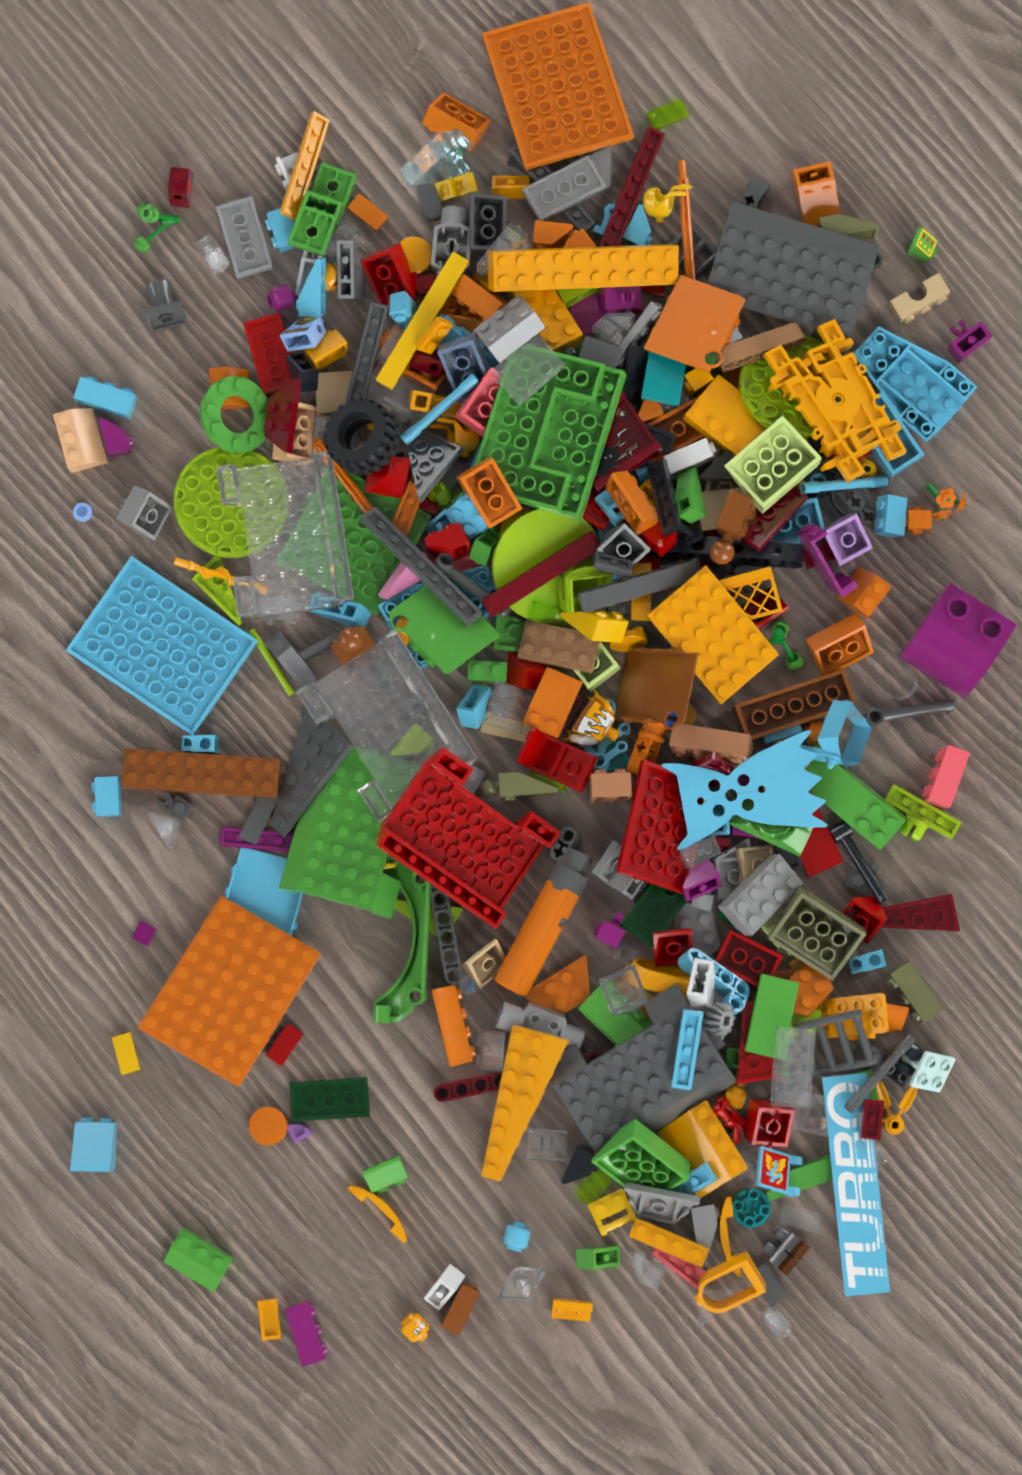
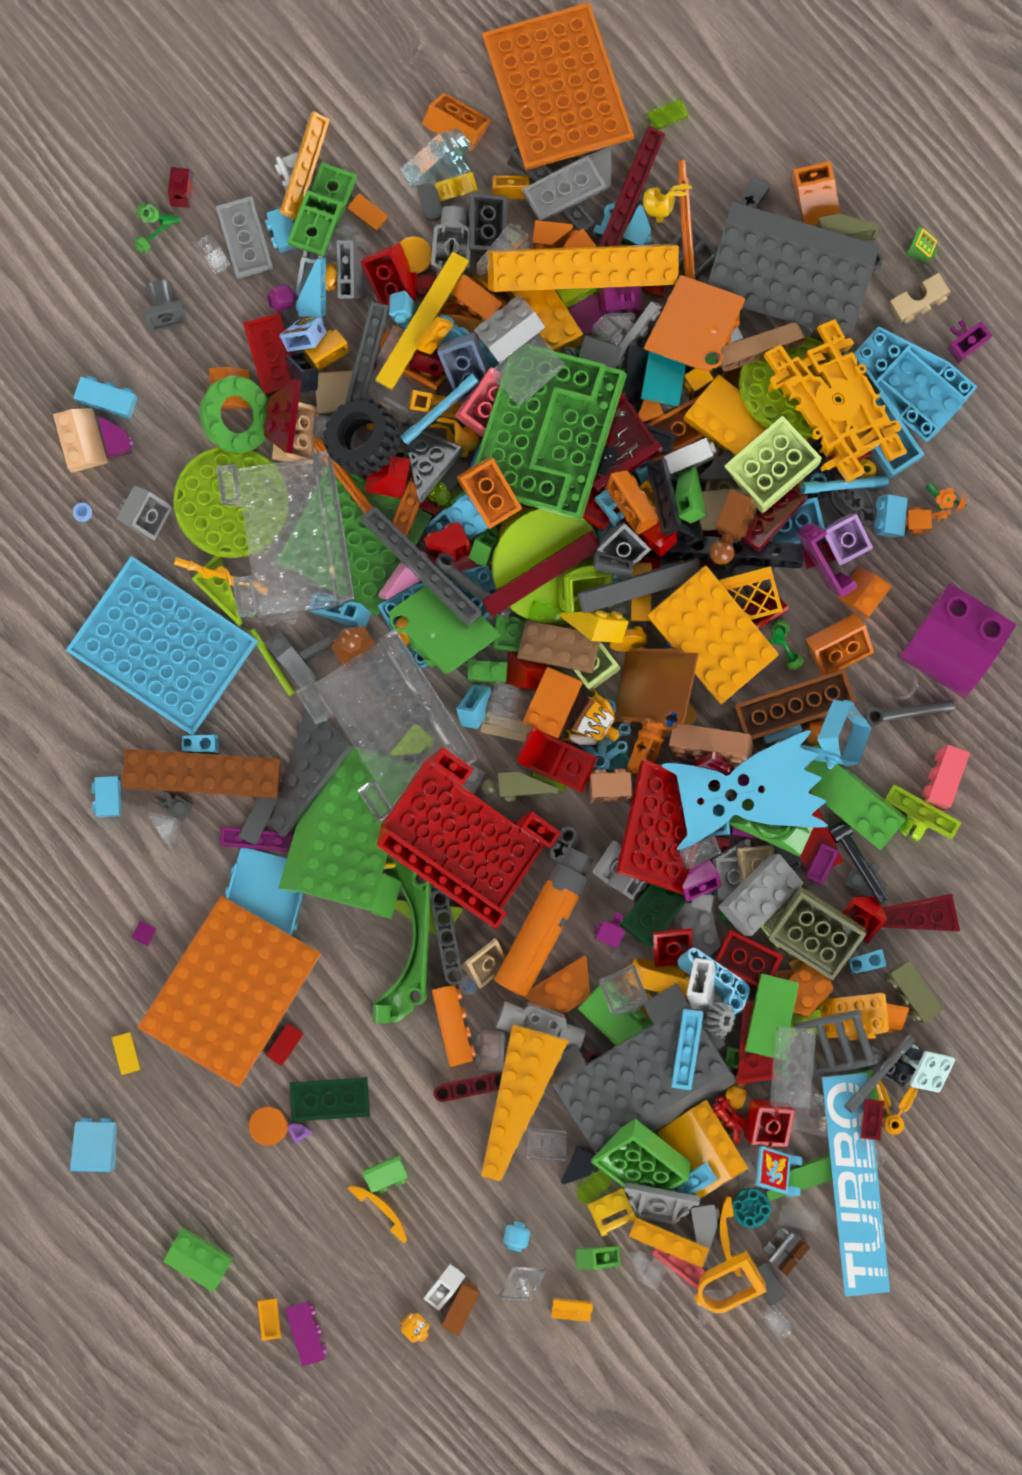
none -> magenta tile [804,843,839,886]

